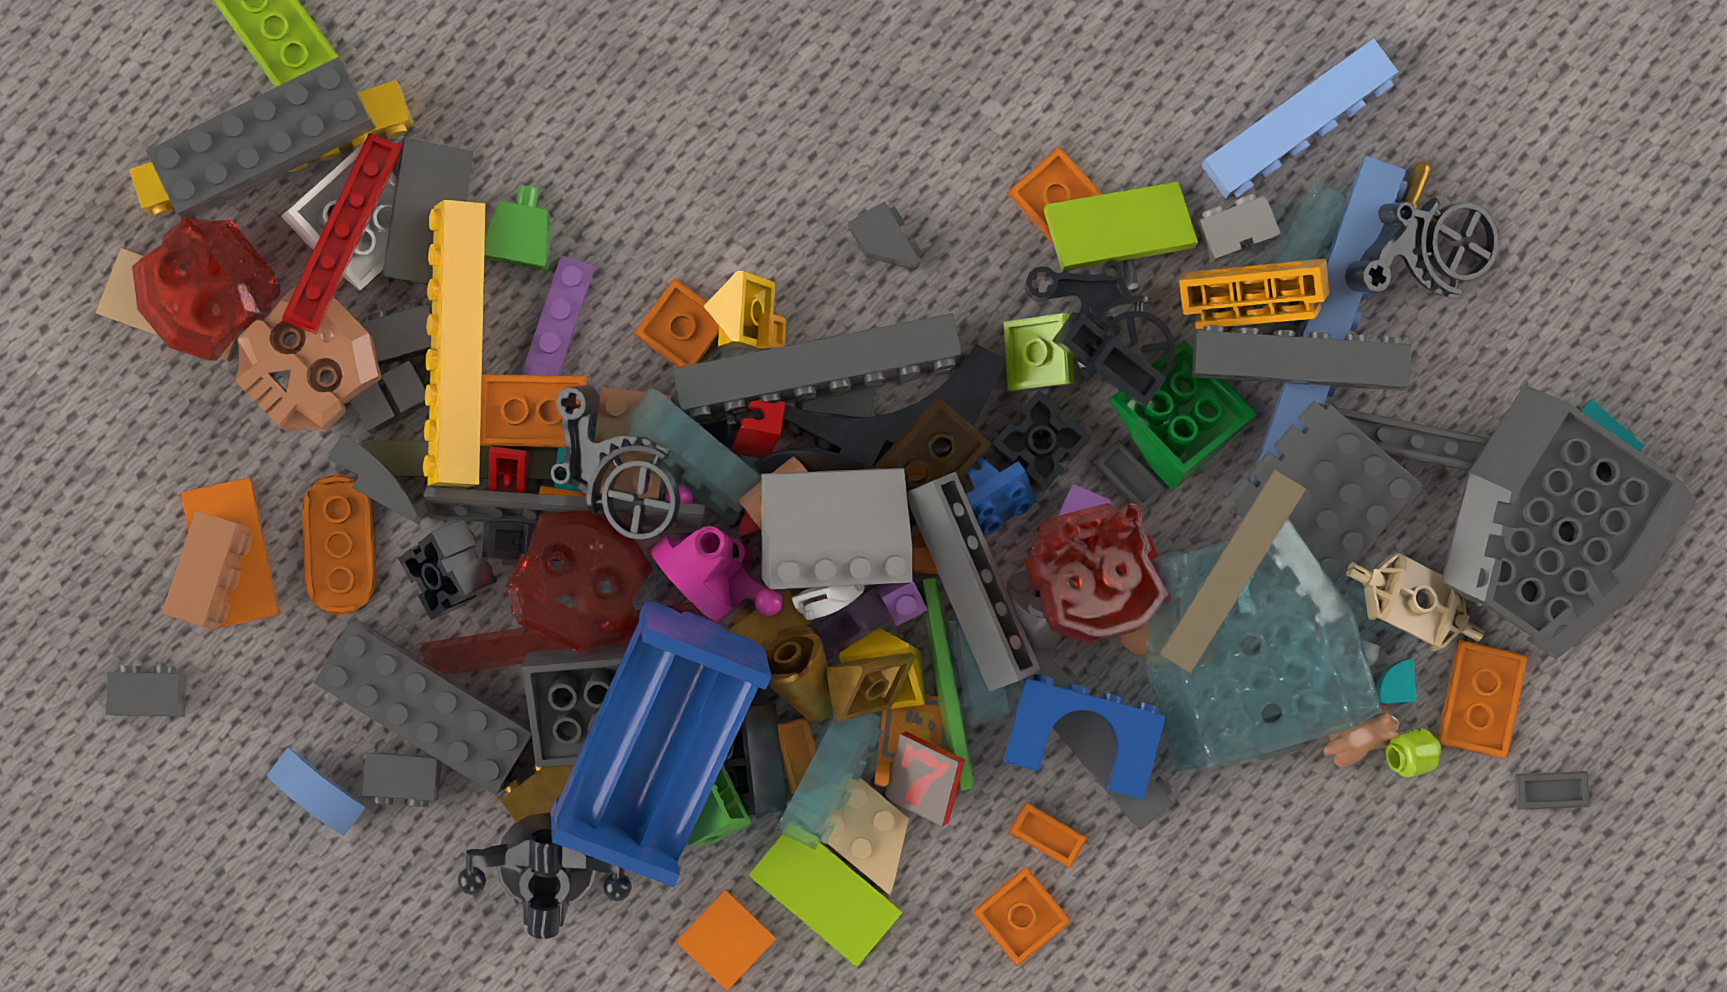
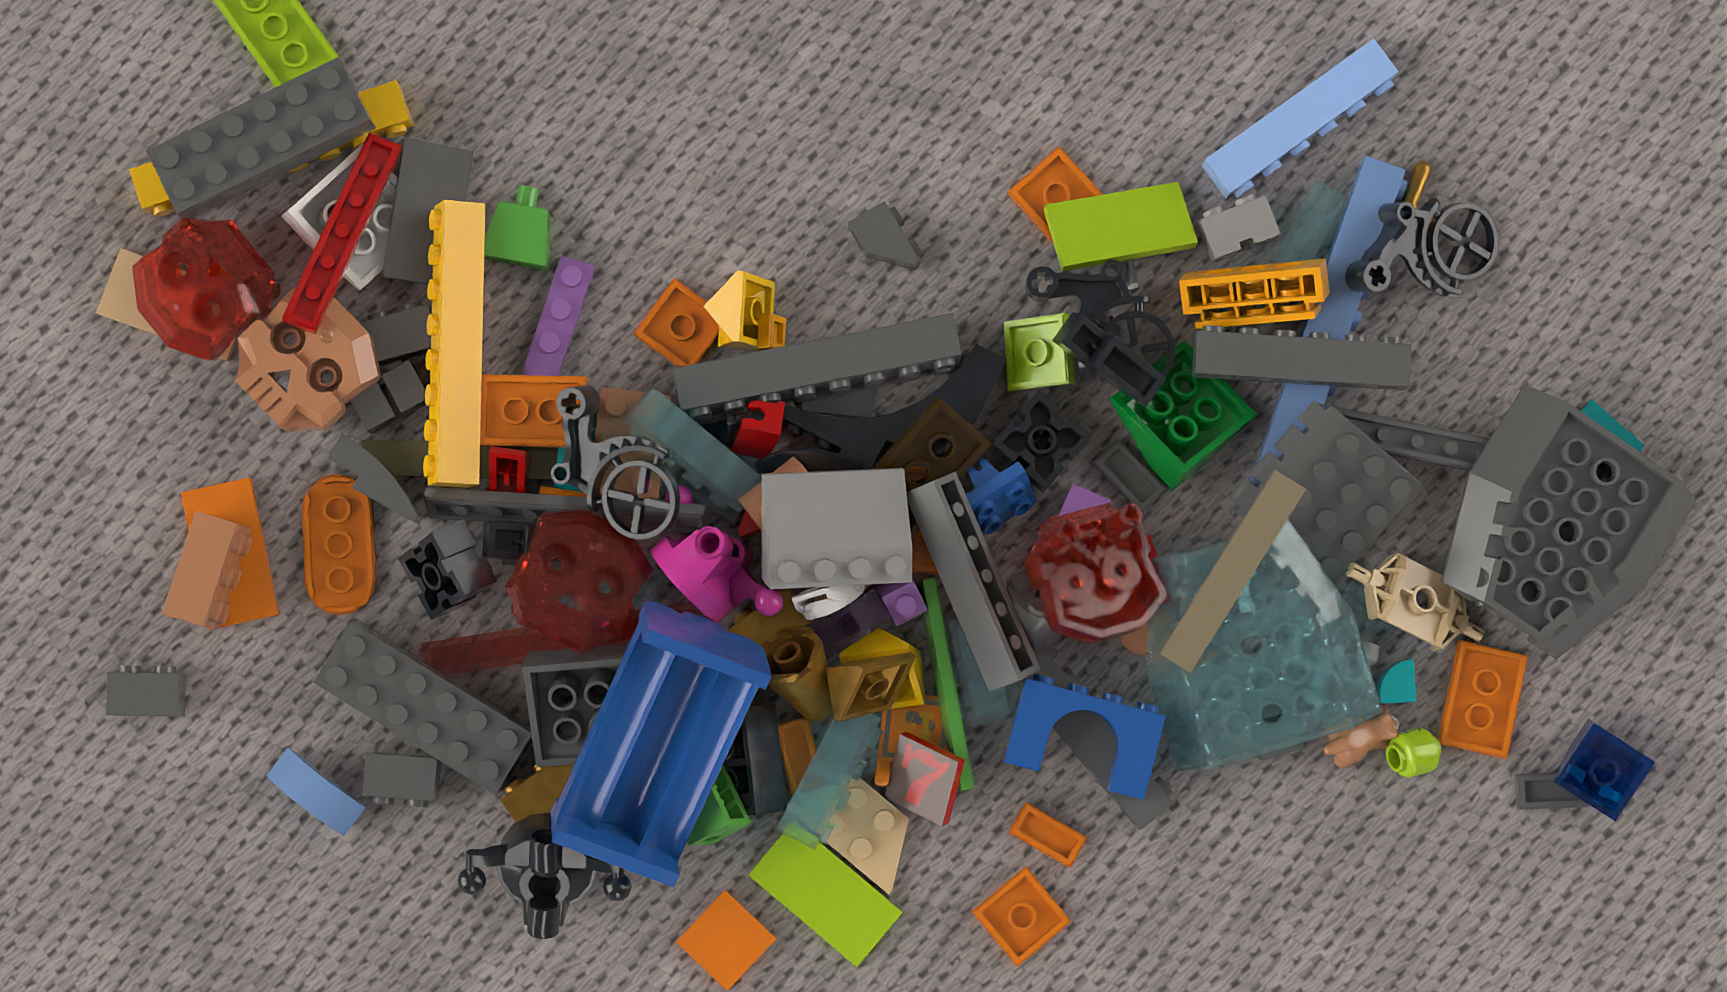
none -> clear blue slope [1553,718,1655,822]

